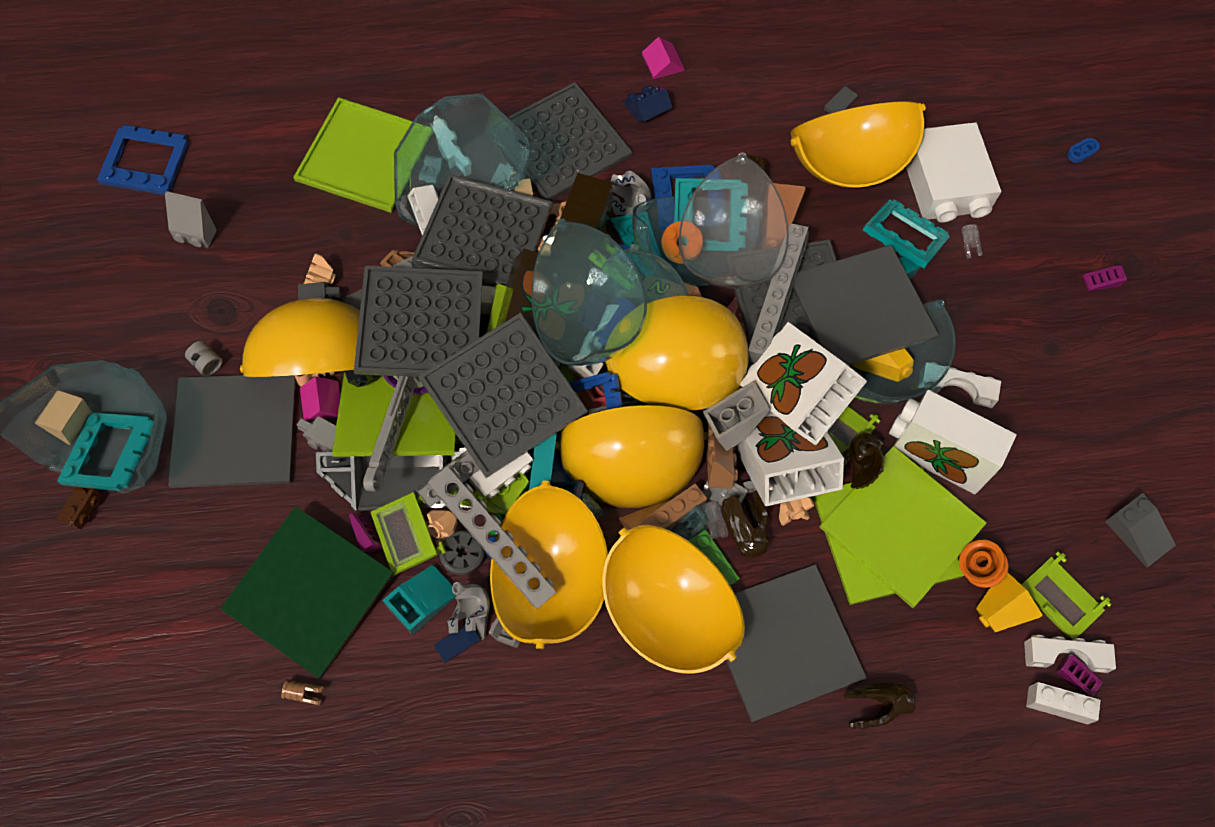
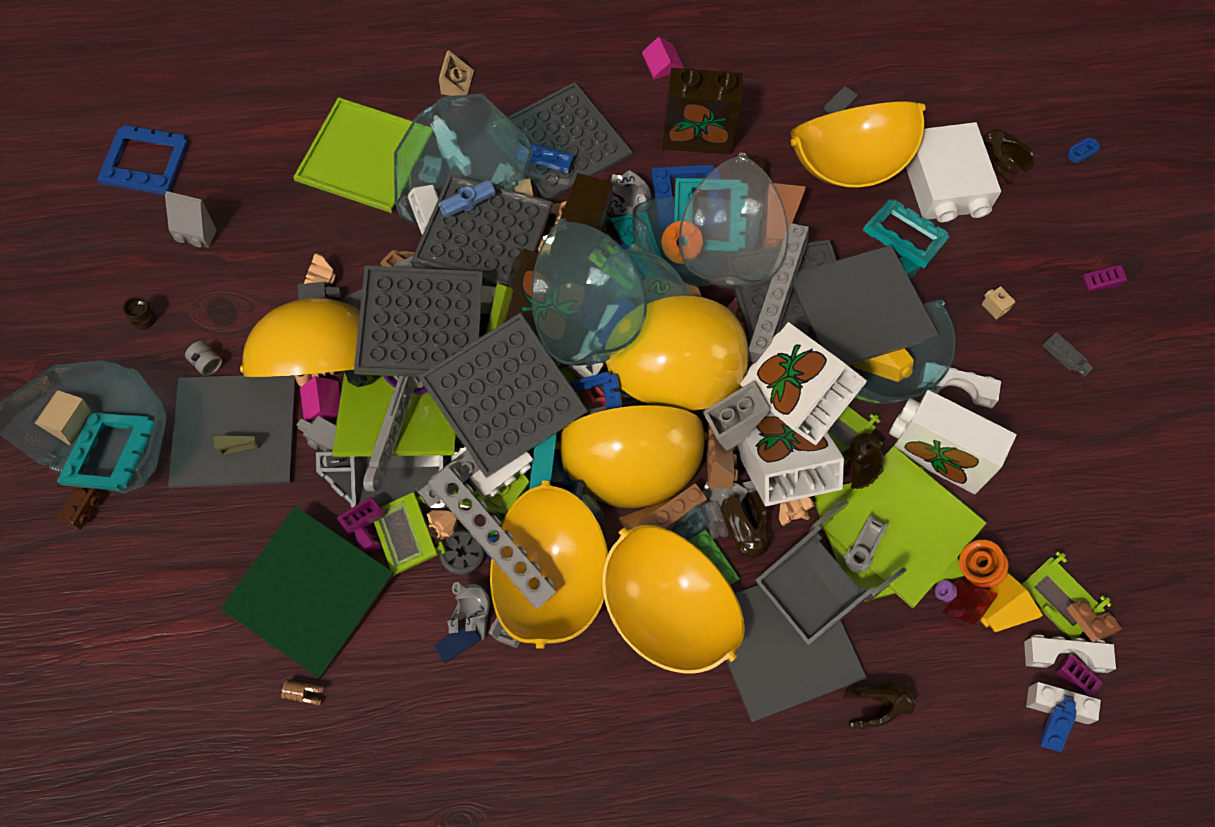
teal slope [383,565,456,636] -> none
dark blue slope [623,85,672,122] -> none
clear hinge [961,224,983,258] -> none
dark grey slope [1105,493,1176,568] -> none
none -> dark brown wheel [122,296,156,330]
none -> olive slope [213,435,260,456]
none -> magenta slope [337,496,384,534]
none -> tan slope [439,51,474,98]
none -> medium blue piece [439,180,495,217]
none -> blue plate [518,141,573,173]
none -> dark brown brick [662,68,743,155]
none -> dark grey piece [755,500,907,645]
none -> light grey piece [843,514,888,572]
none -> medium lavender tile [935,580,957,602]
none -> clear red hinge [942,580,998,626]
none -> dark brown hair [982,129,1035,184]
none -> tan brick [982,286,1015,320]
none -> blue hinge [1039,695,1077,752]
none -> dark grey hinge [1043,332,1093,377]
none -> nougat plate [1066,600,1122,642]

